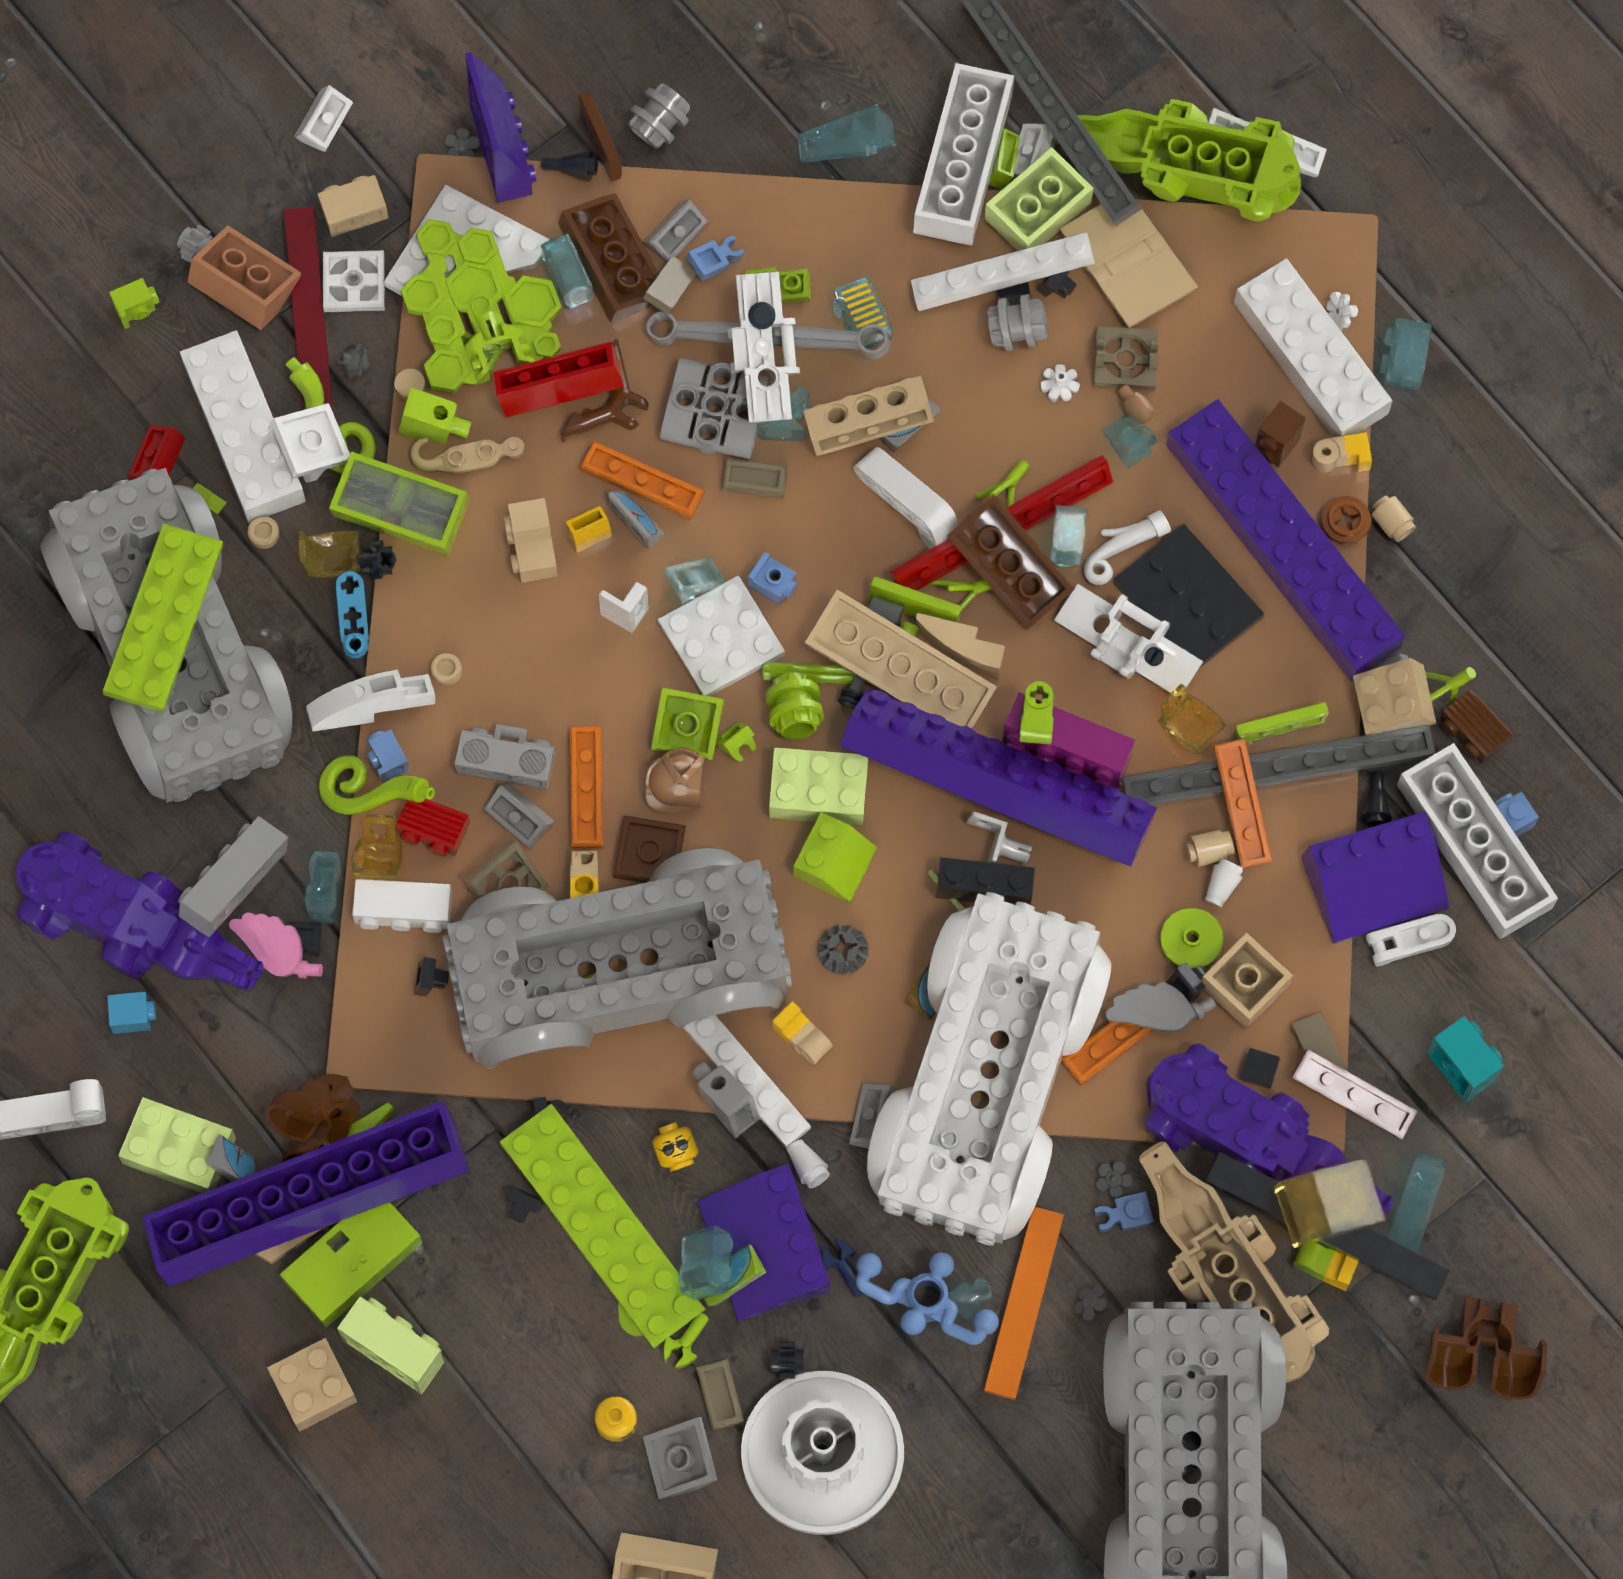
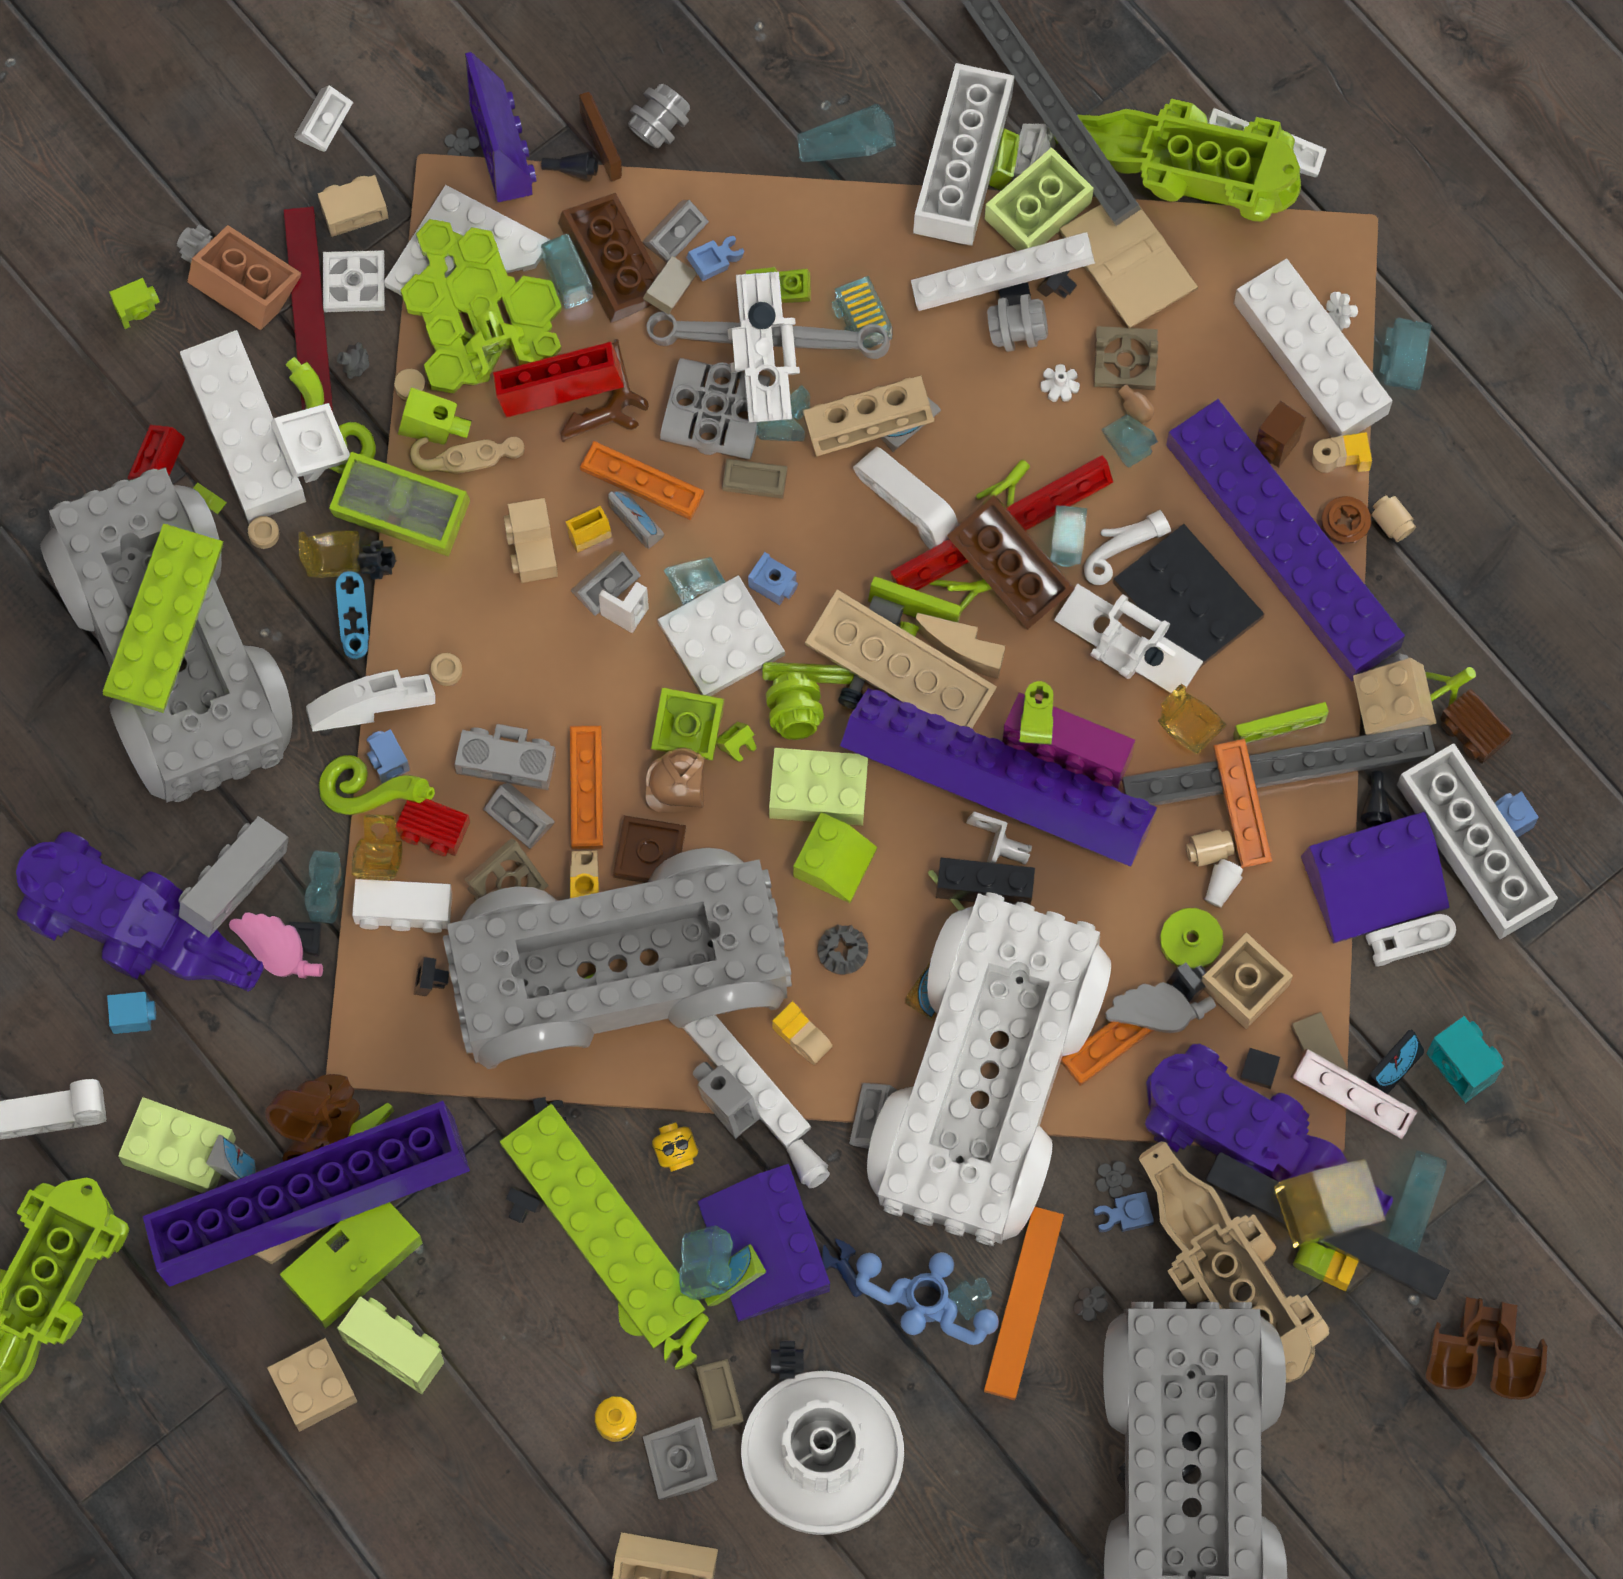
none -> light grey slope [571,551,641,616]
none -> slope [1367,1029,1424,1094]

